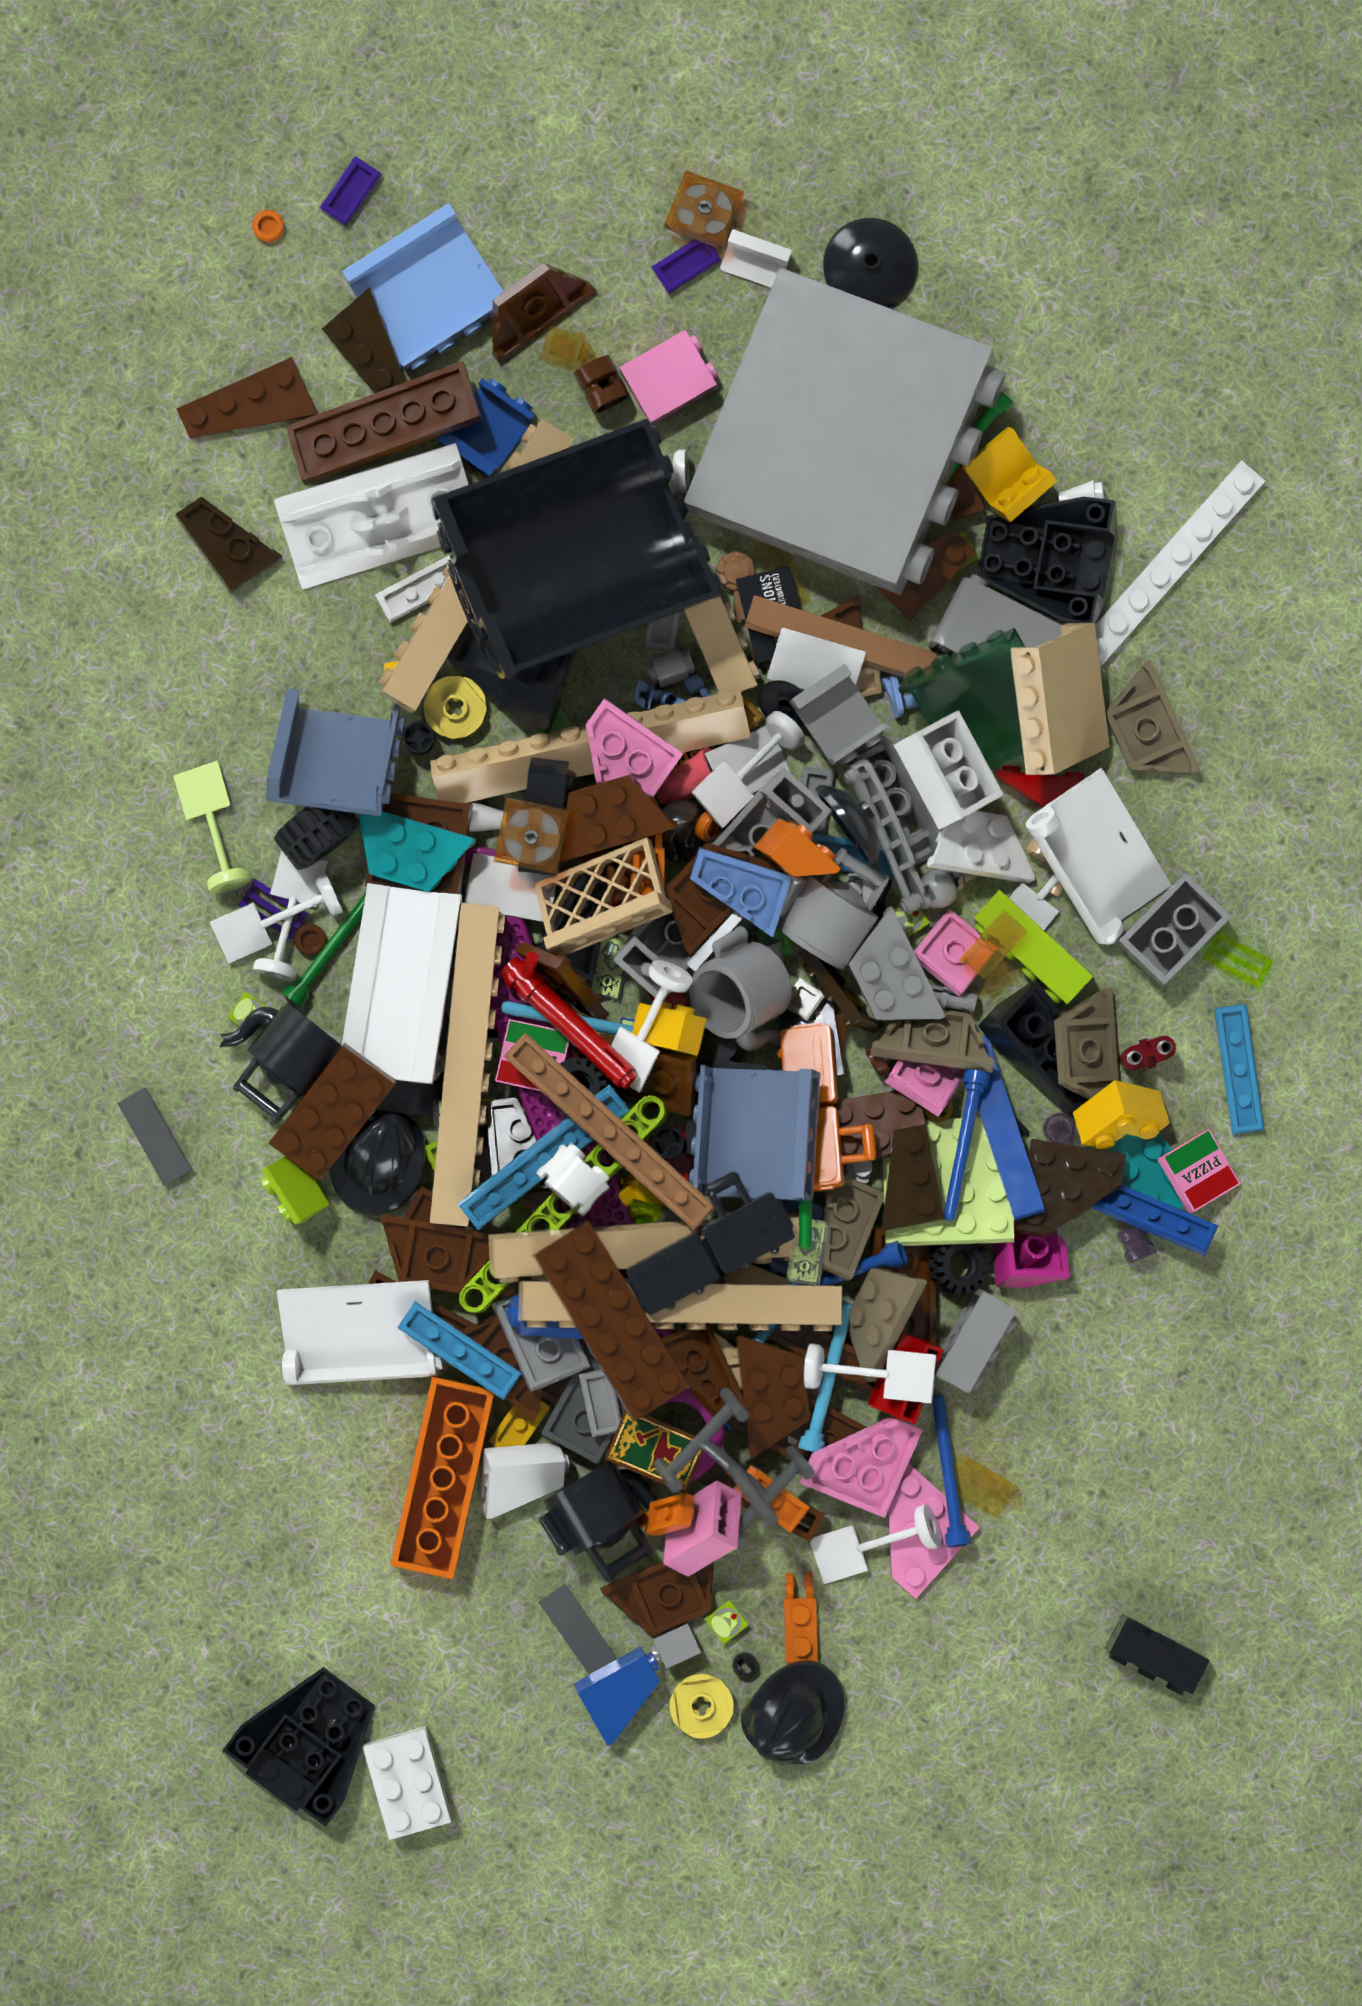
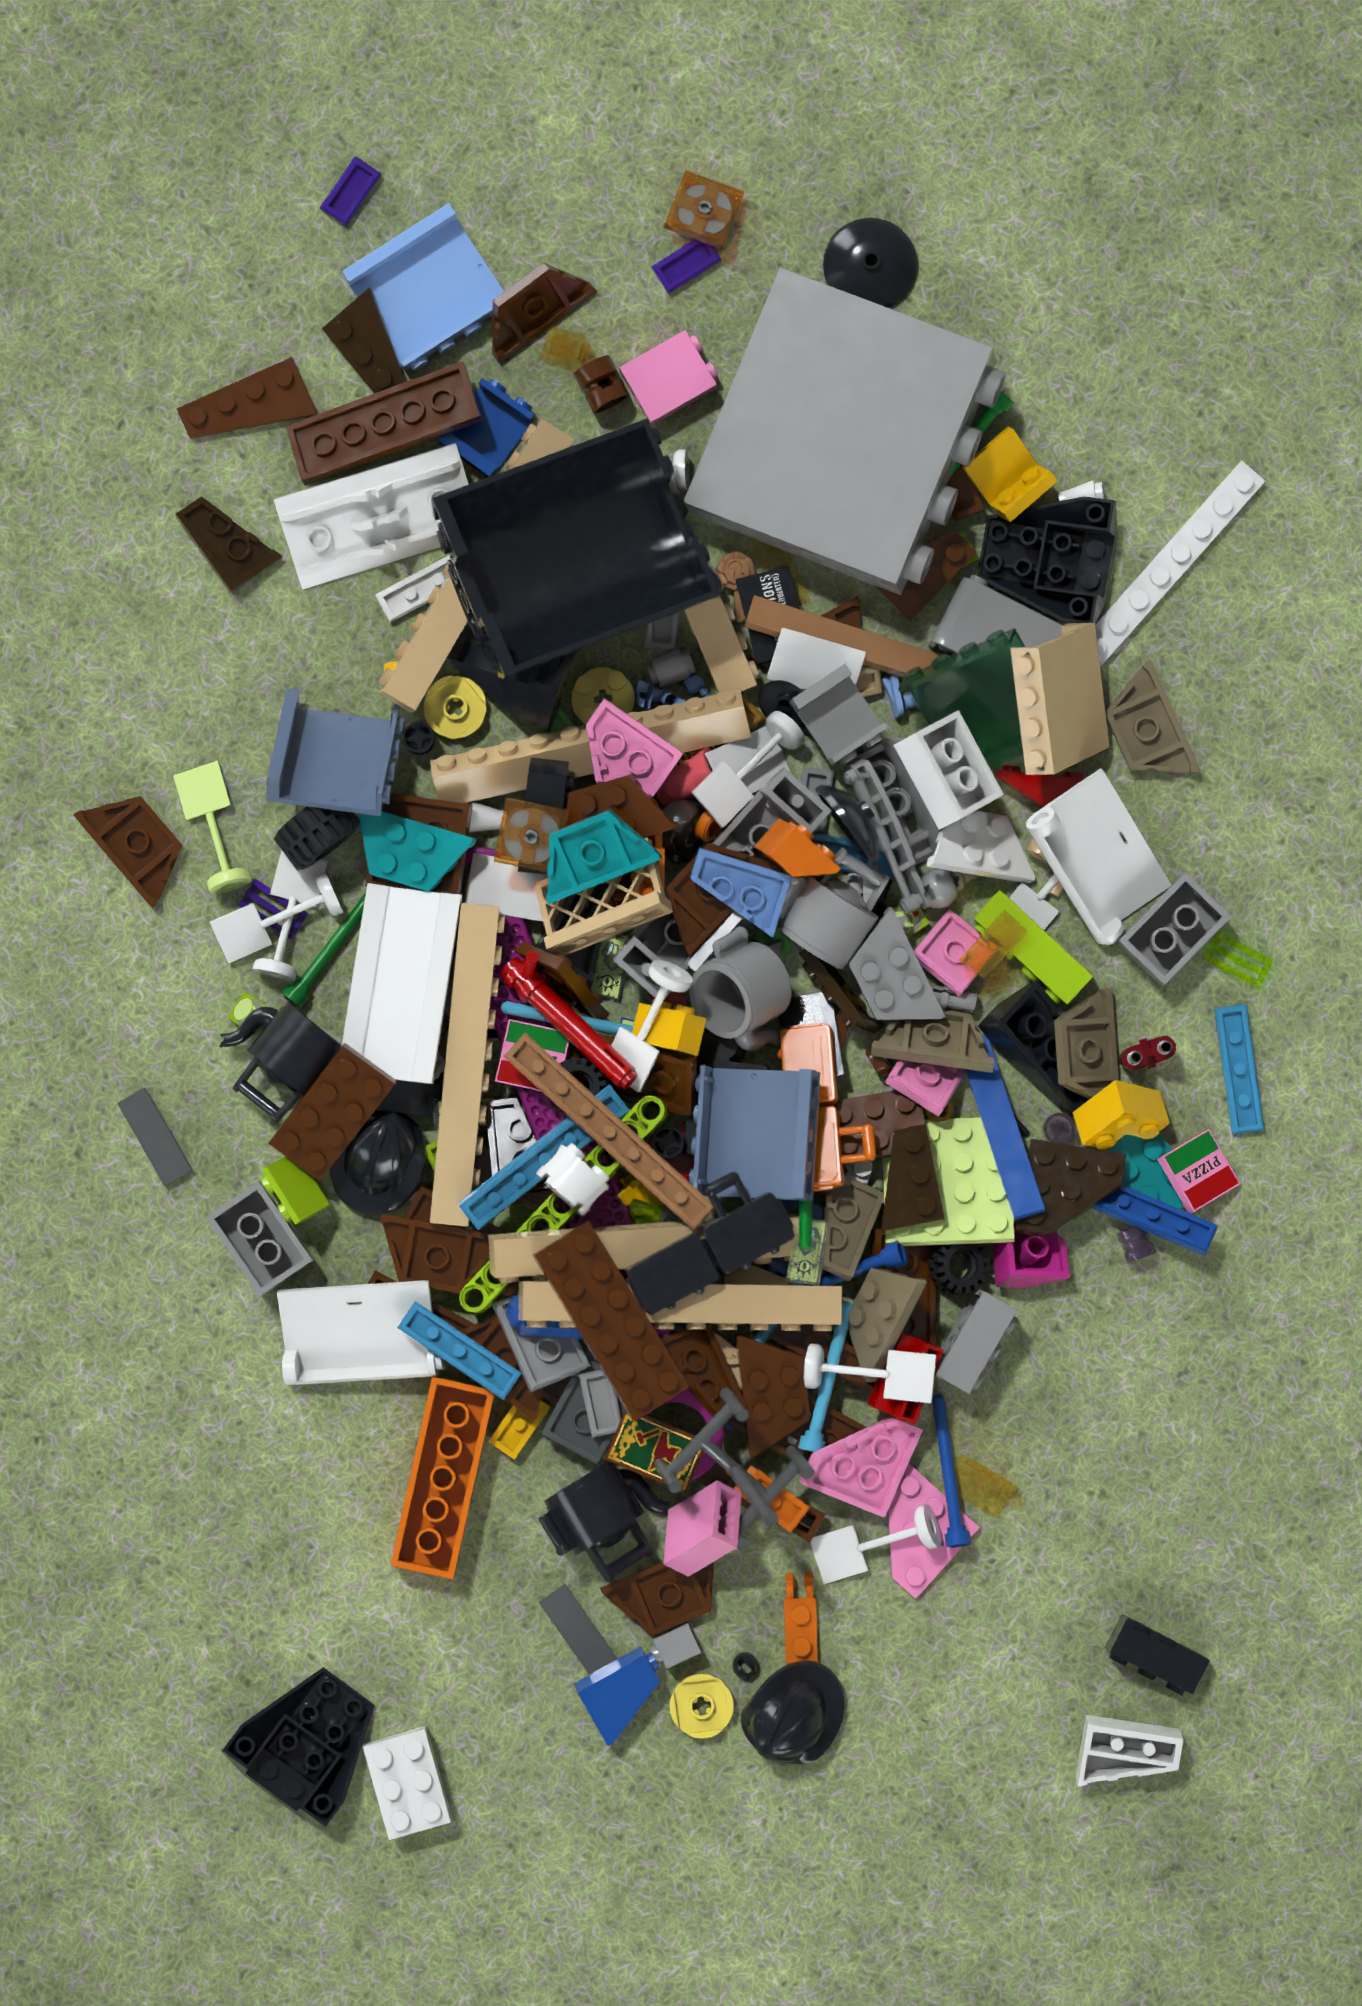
orange tile [252,210,284,243] -> none
reddish brown tile [294,924,327,956] -> none
white slope [480,1442,570,1519] -> none
orange hinge [636,1493,694,1536] -> none
tile [704,1599,749,1645] -> none
white panel [720,229,792,288] -> none
tile [787,978,826,1023] -> none
blue piece [944,1069,990,1221] -> none
none -> reddish brown wing [73,796,183,908]
none -> light grey brick [206,1181,315,1297]
none -> teal wing [546,809,662,904]
none -> light yellow plate [571,667,635,725]
none -> white wedge [1076,1715,1184,1786]

